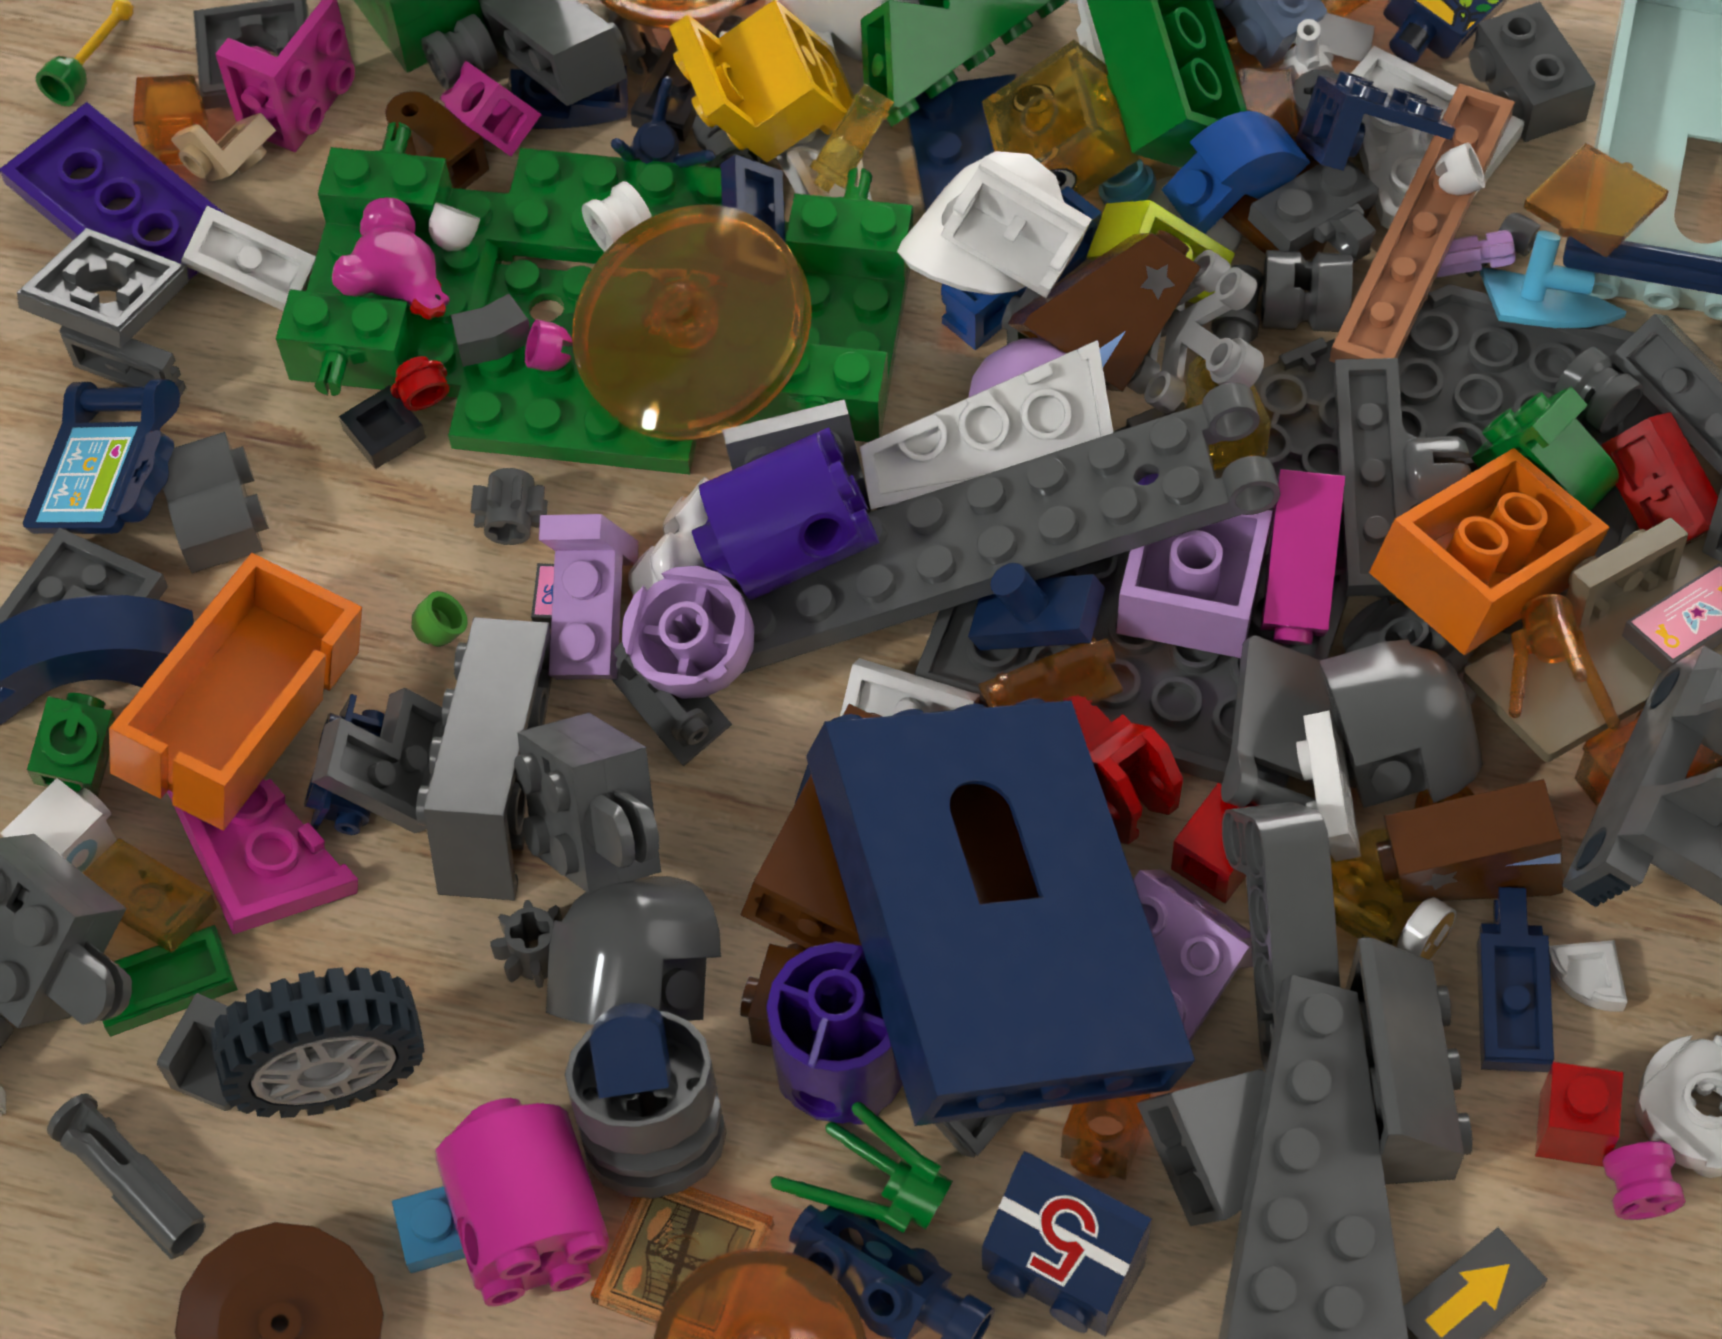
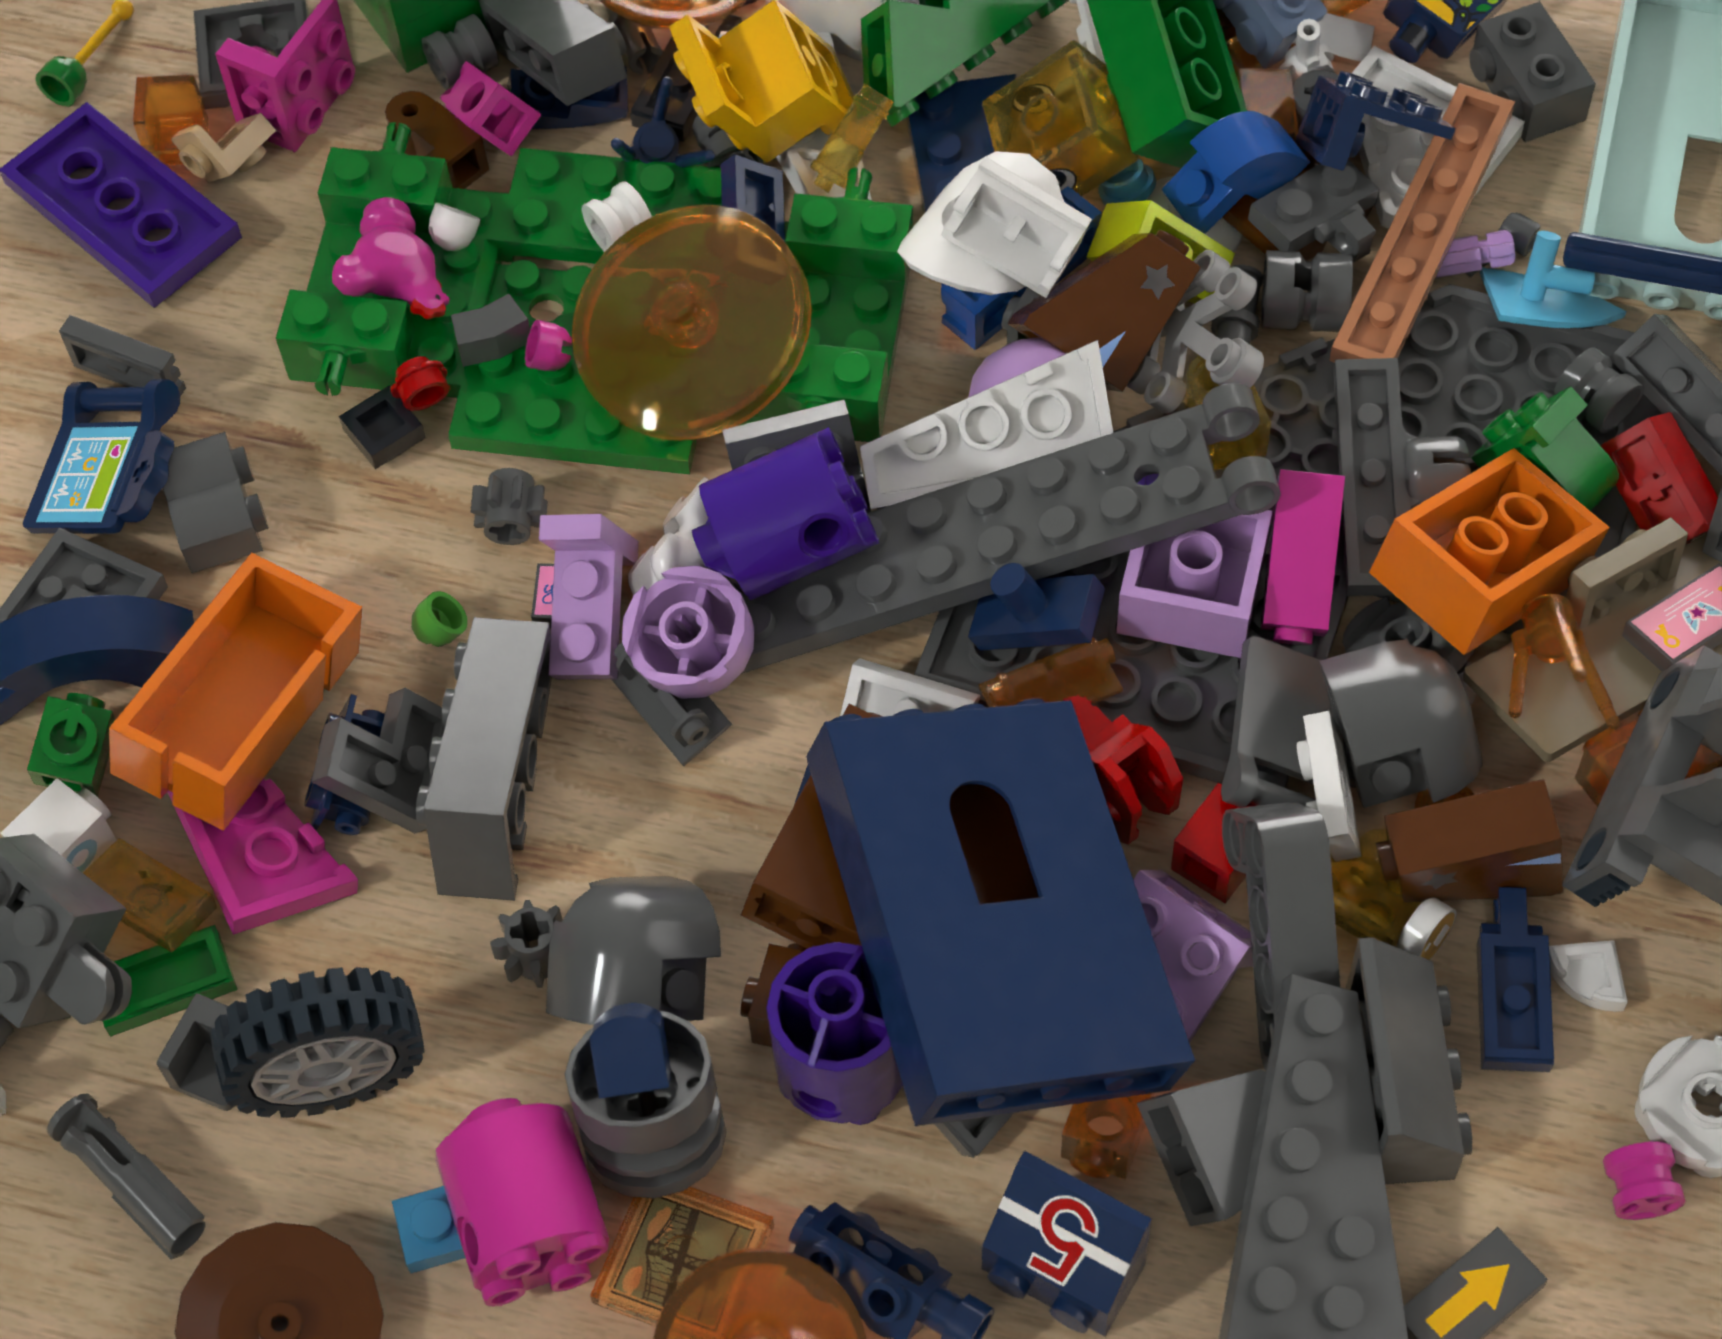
dark grey piece [17,228,188,348] -> none
white plate [181,206,316,311] -> none
dark grey brick [514,713,661,894] -> none
green plant [770,1102,953,1233] -> none
white hinge [1435,142,1485,196] -> none
clear orange piece [1523,143,1669,257] -> none
red brick [1535,1062,1624,1167] -> none

